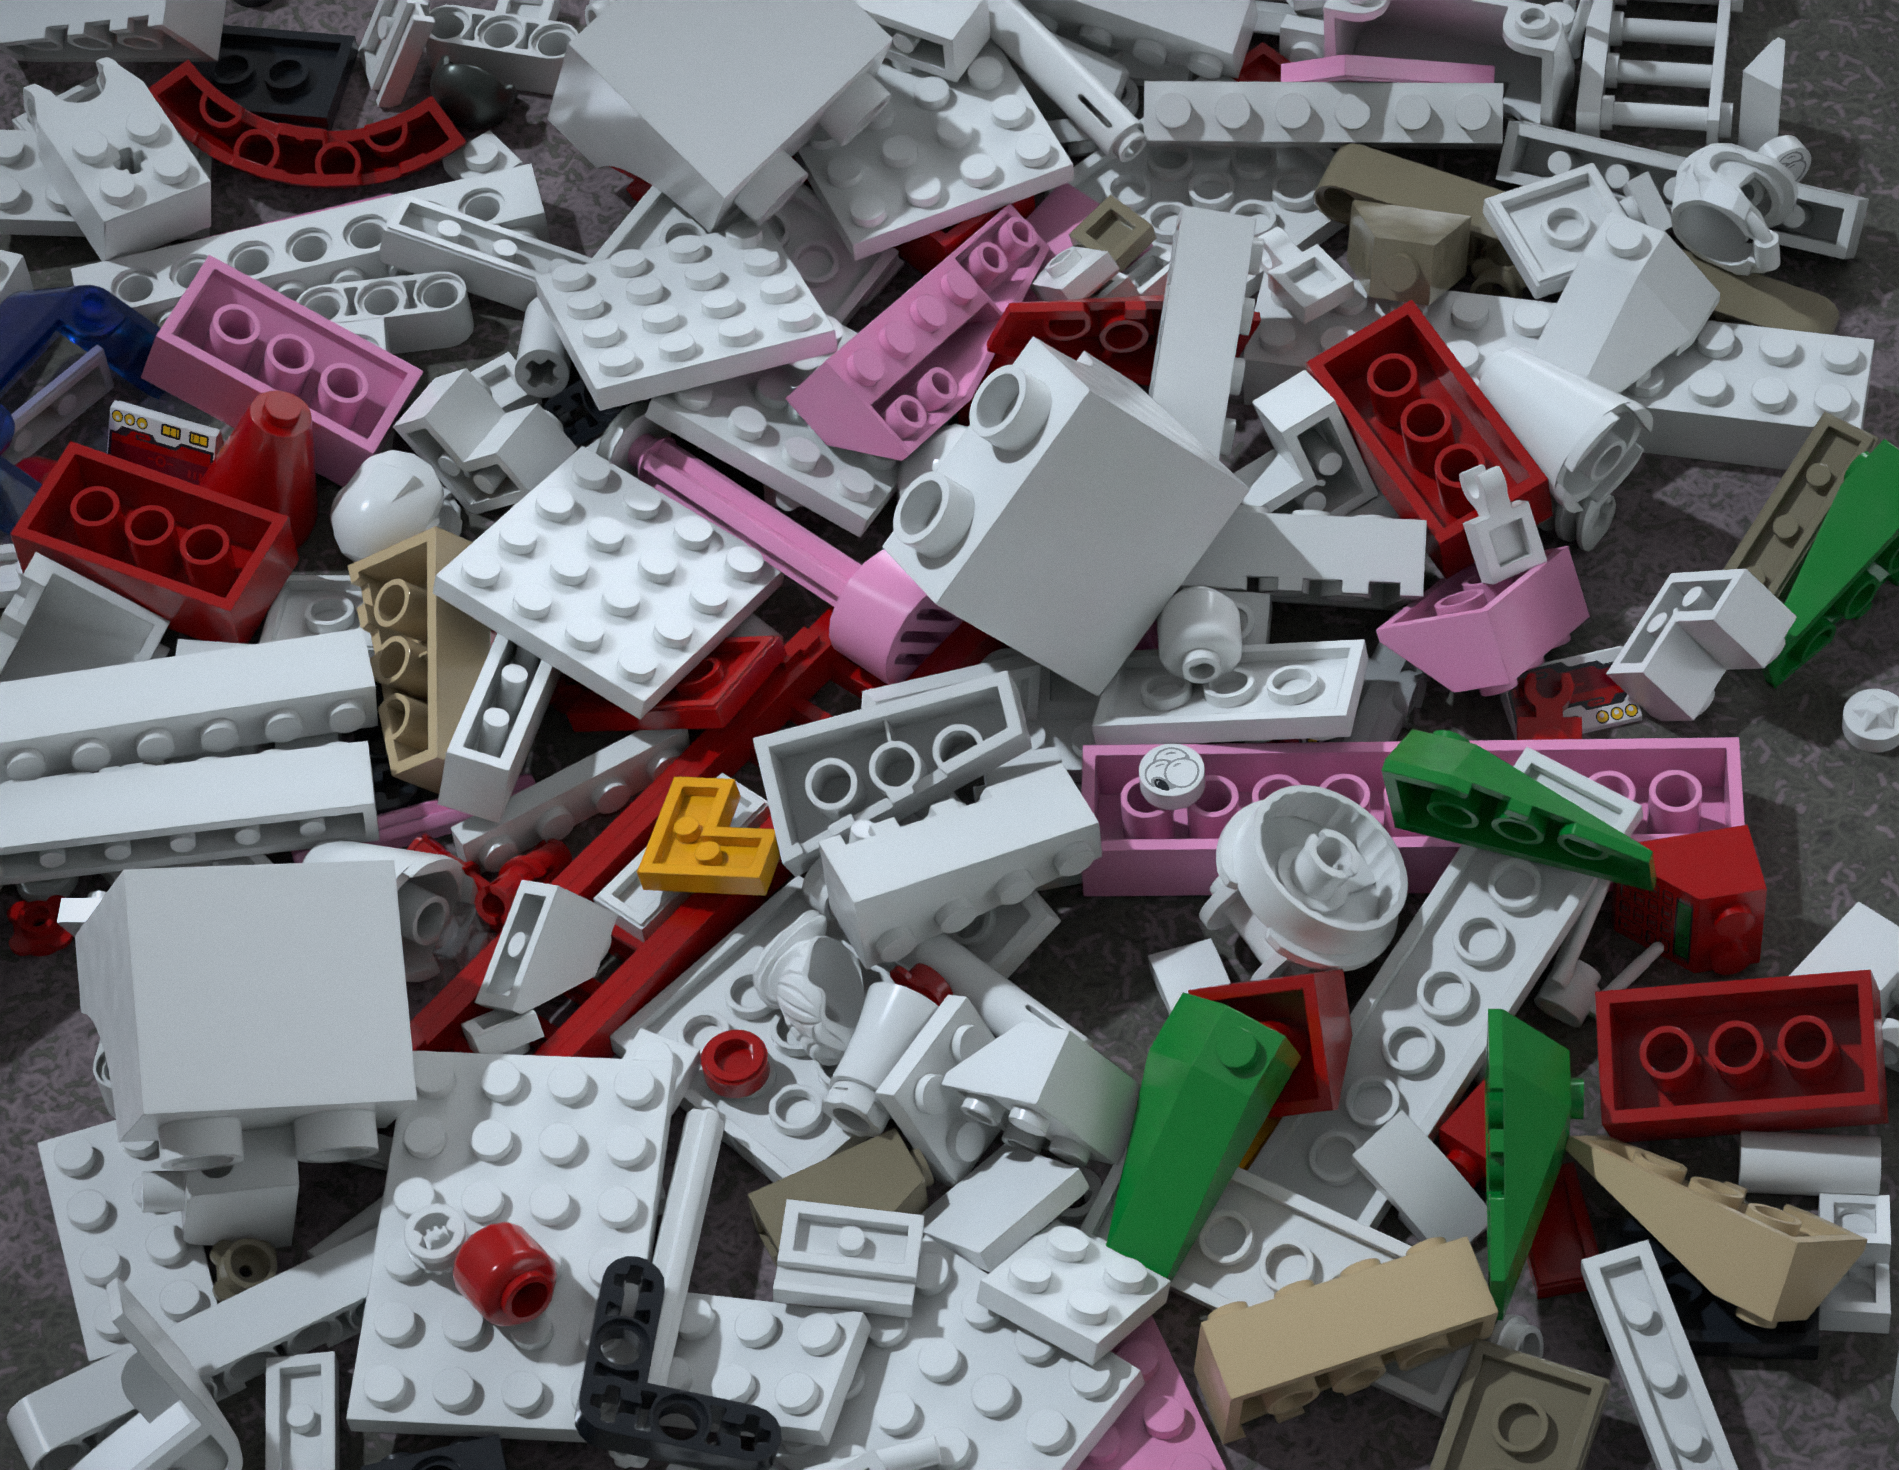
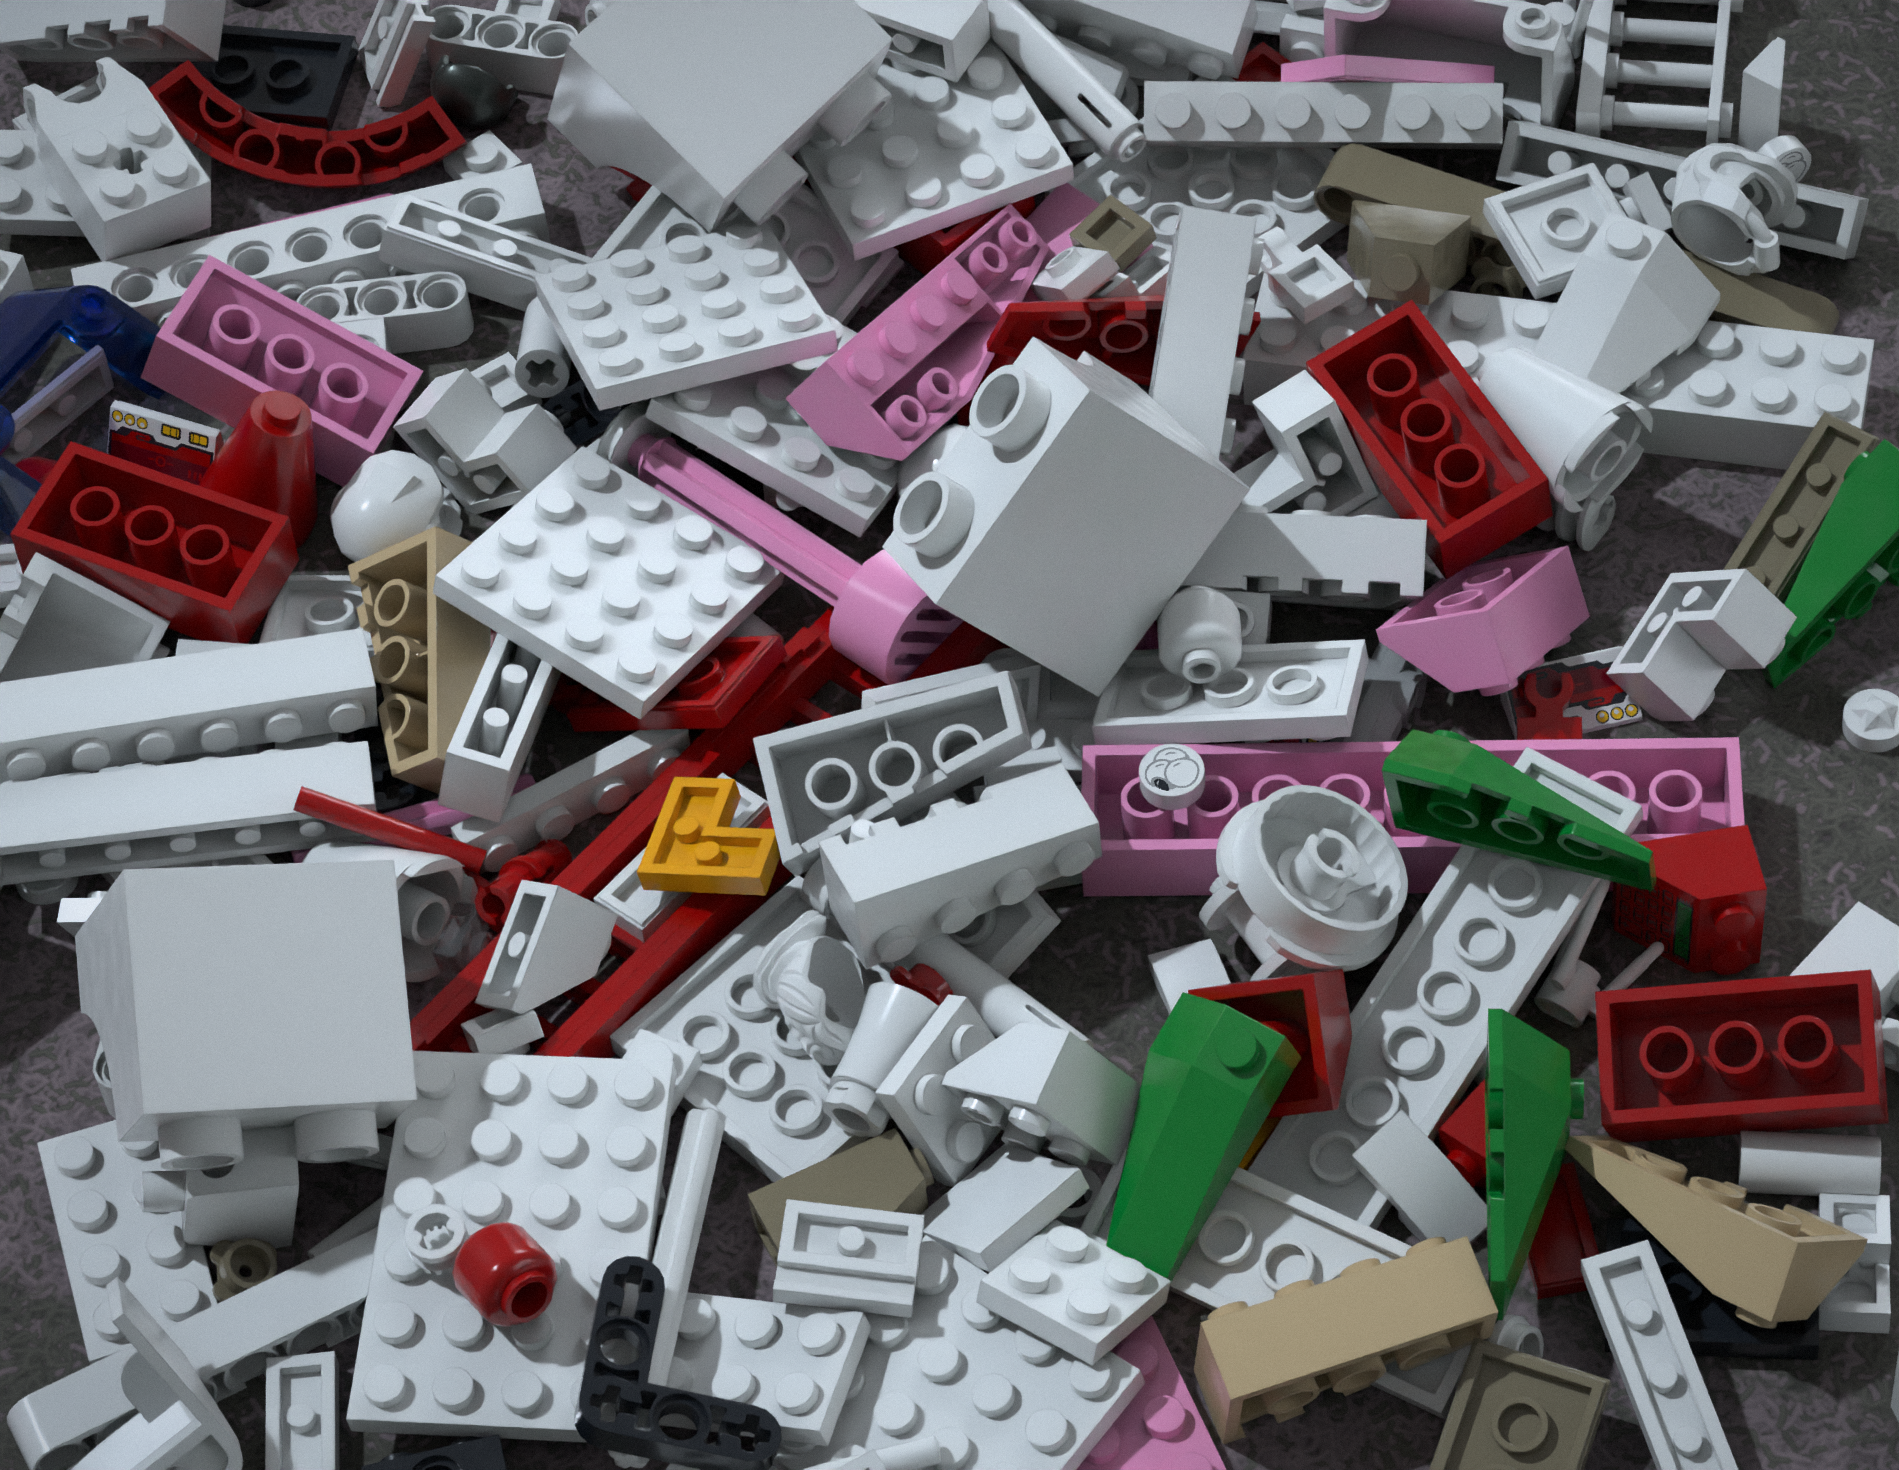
red plate [7,895,73,956] -> none
red tile [701,1030,770,1098] -> none
white plate [1459,464,1547,585] -> none
none -> red bar [293,786,487,875]

